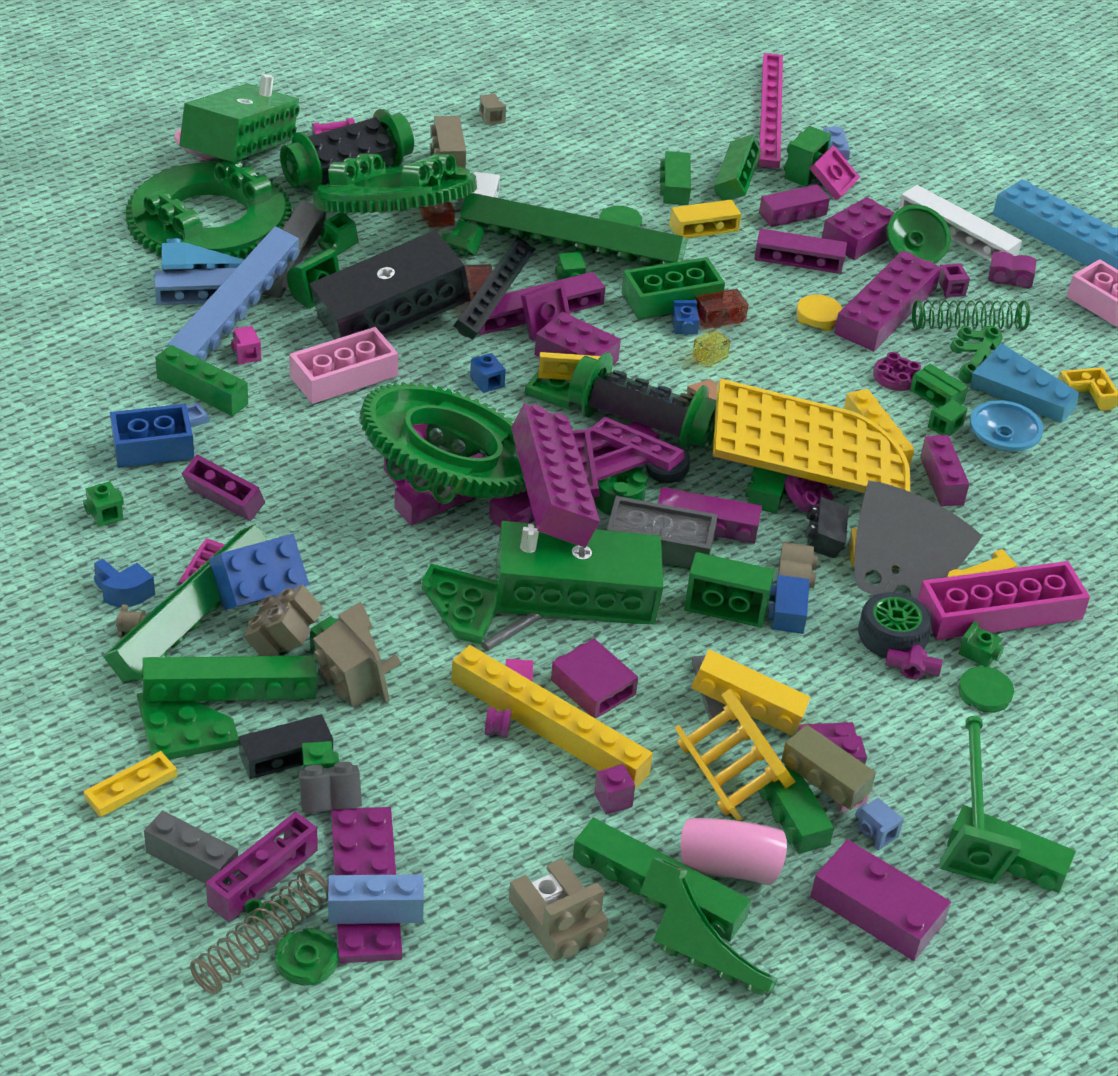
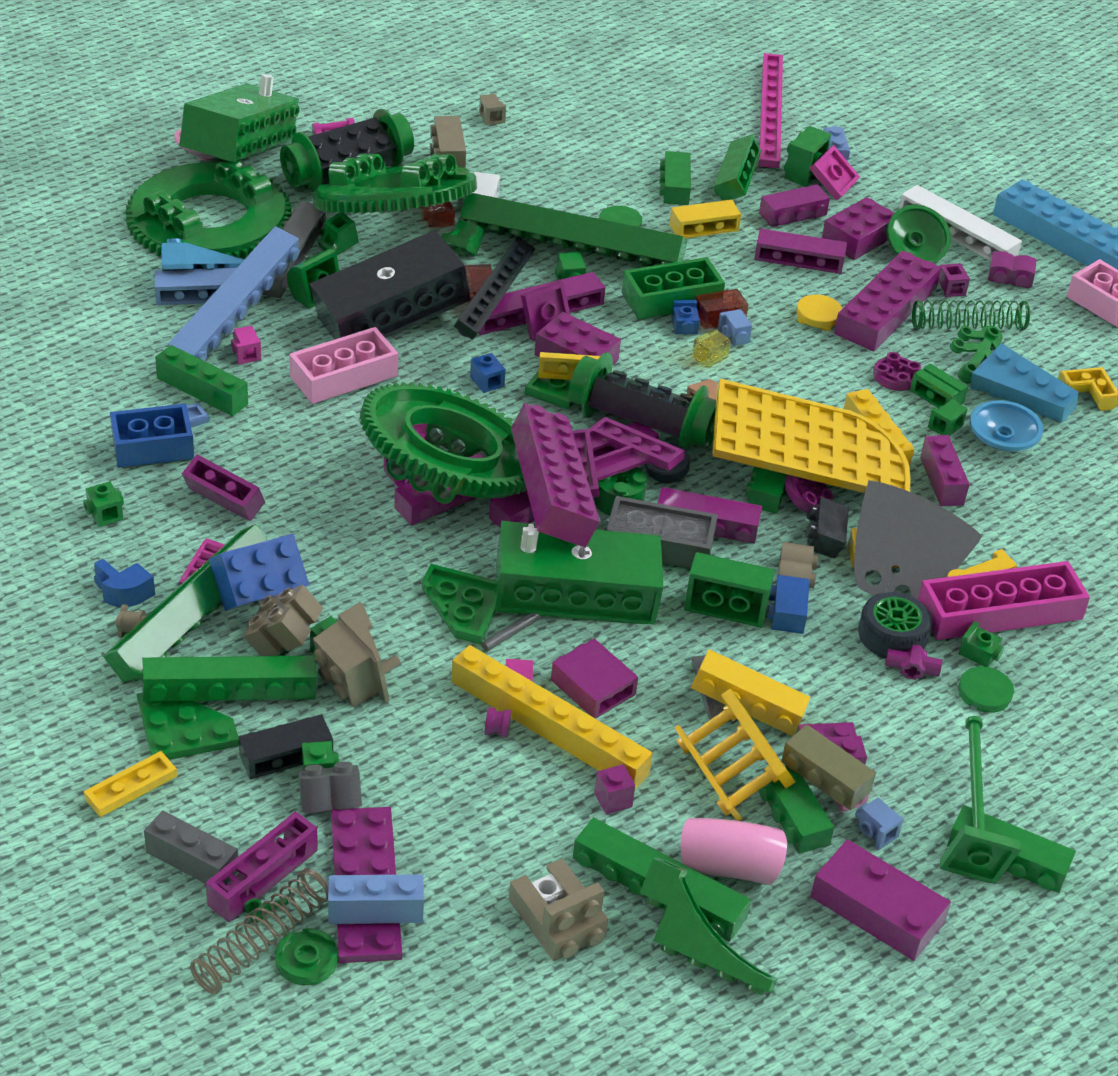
none -> medium blue brick [718,309,752,346]

